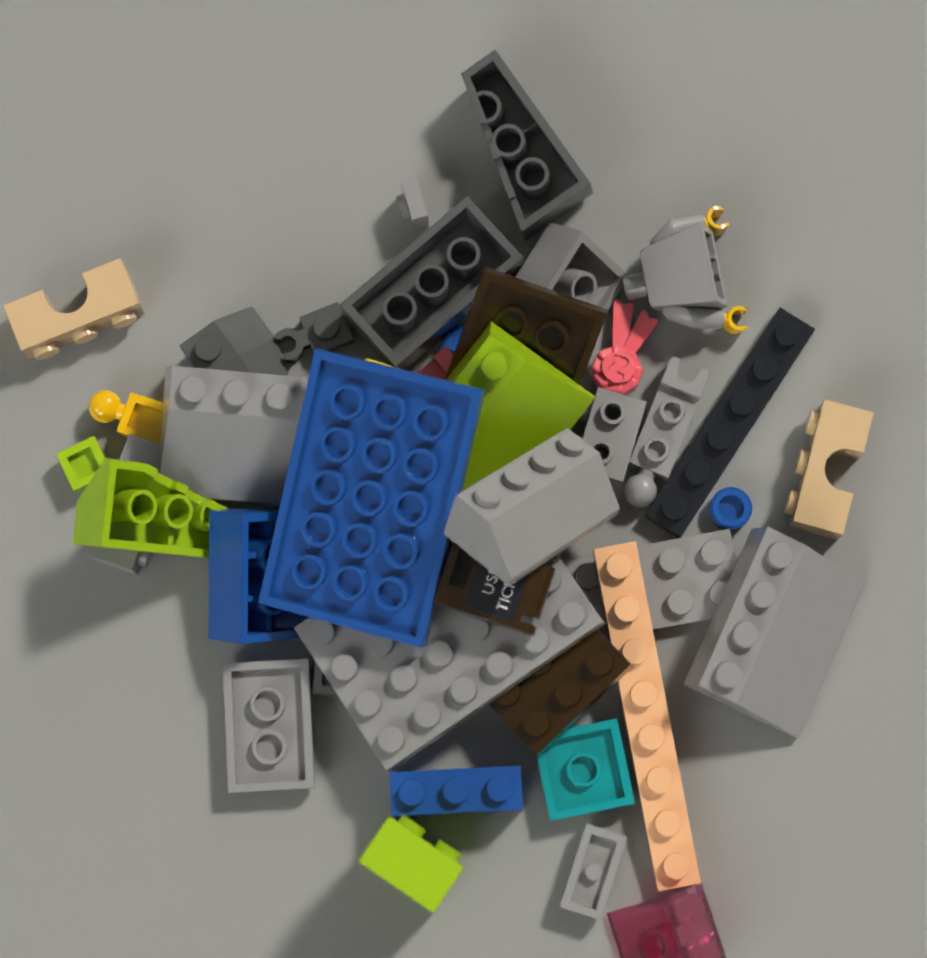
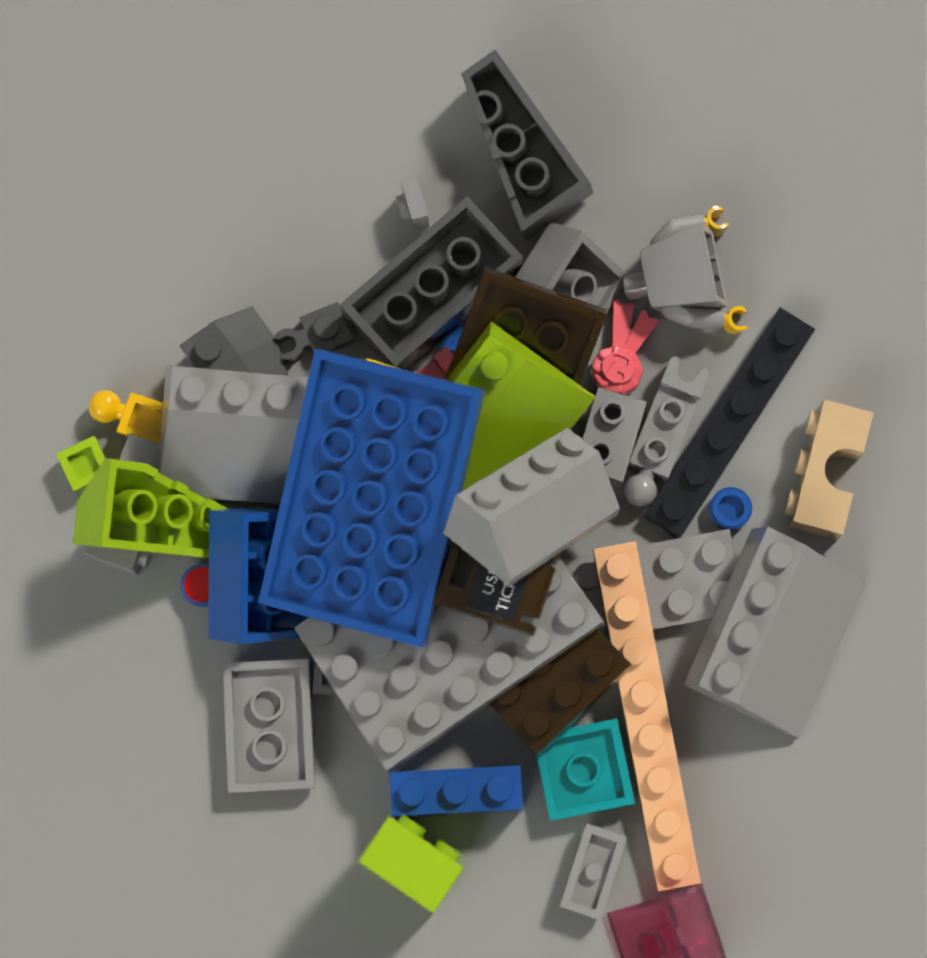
tan arch [3,258,145,360] -> none
none -> red tile [181,564,209,607]

